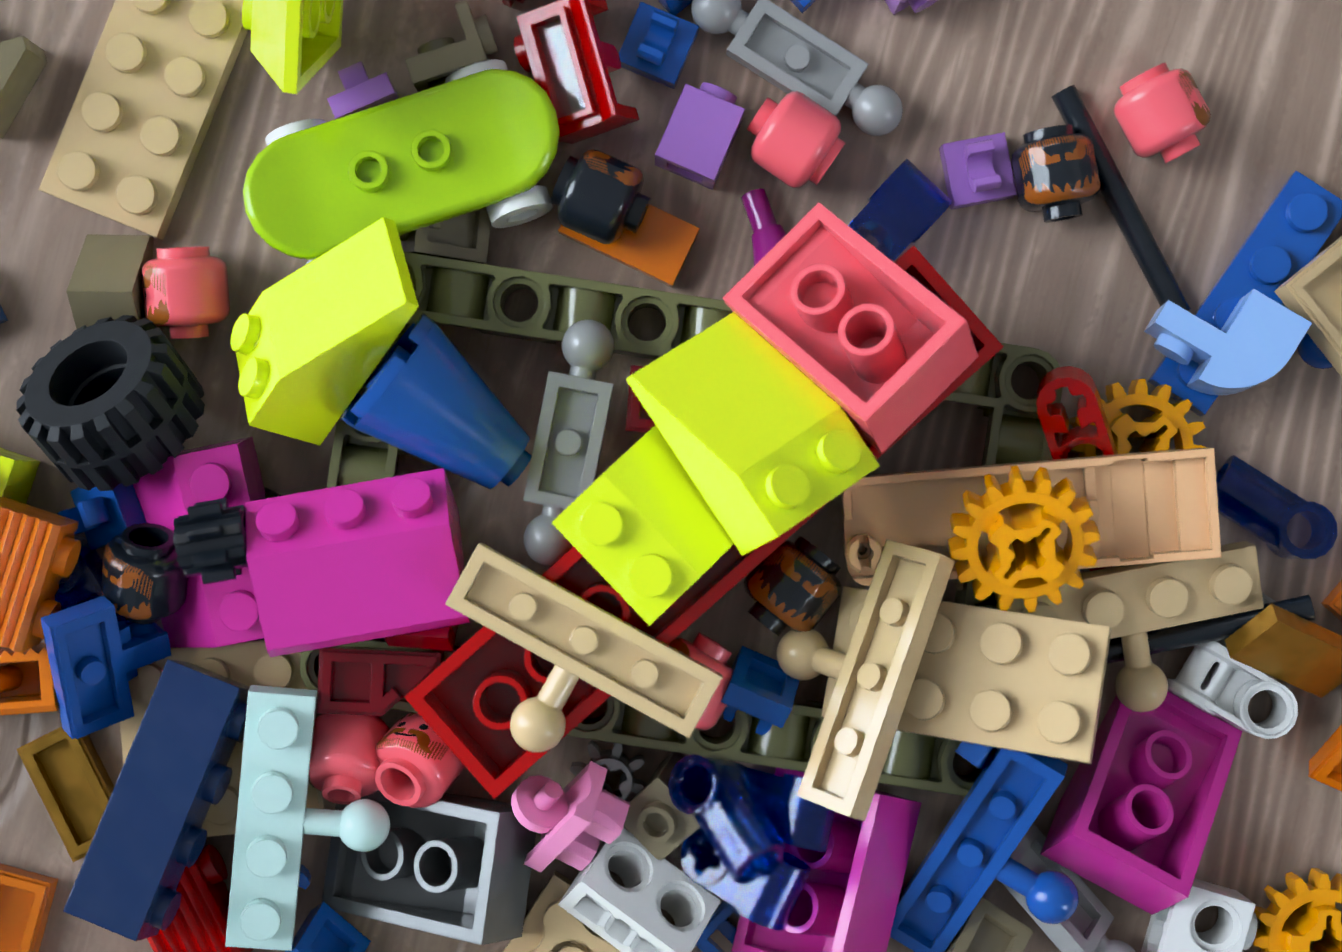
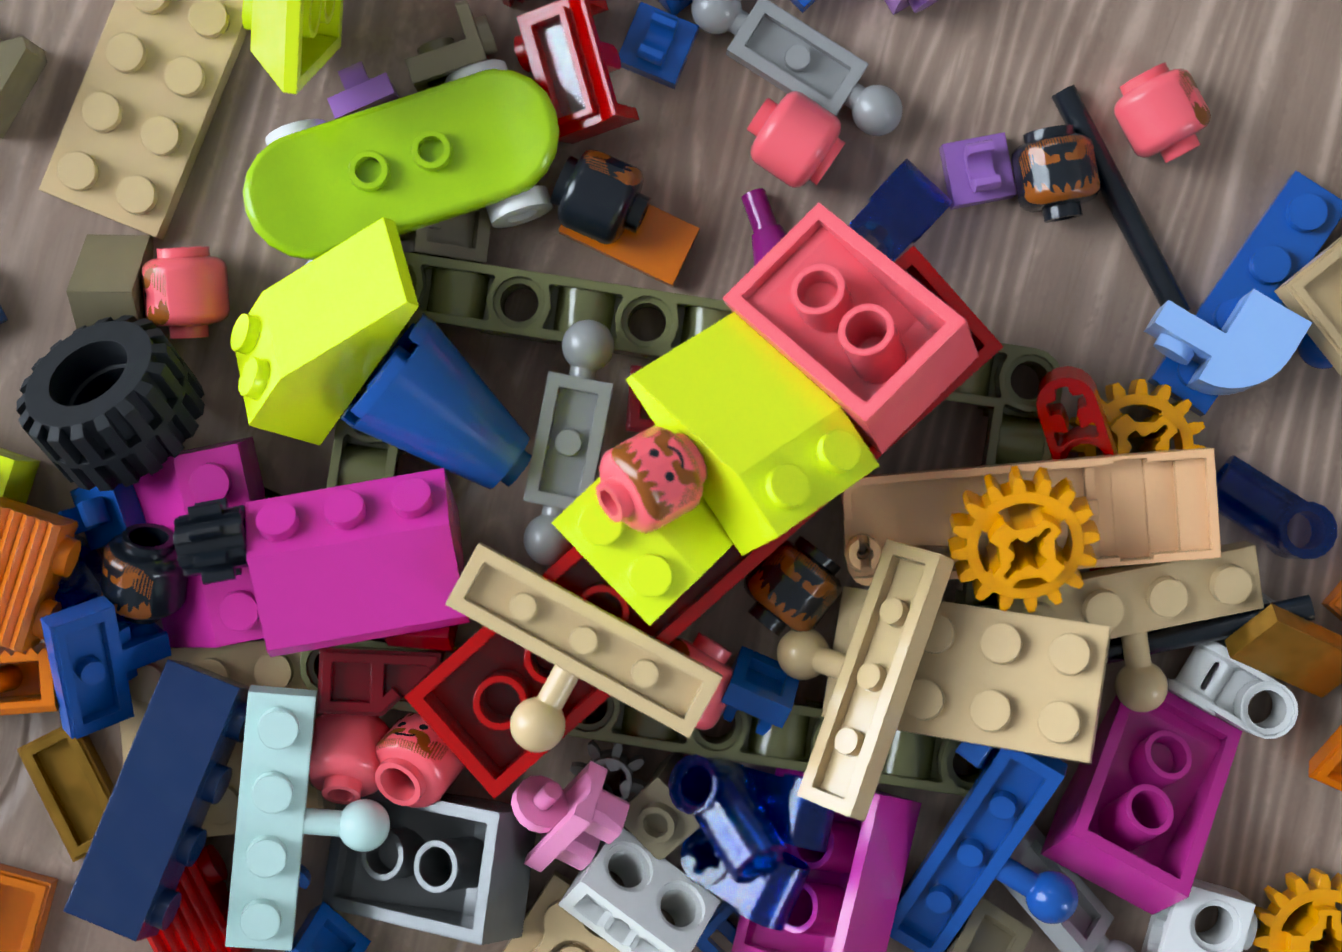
medium lavender brick [655,82,745,190] -> none
none -> coral head [596,426,707,533]

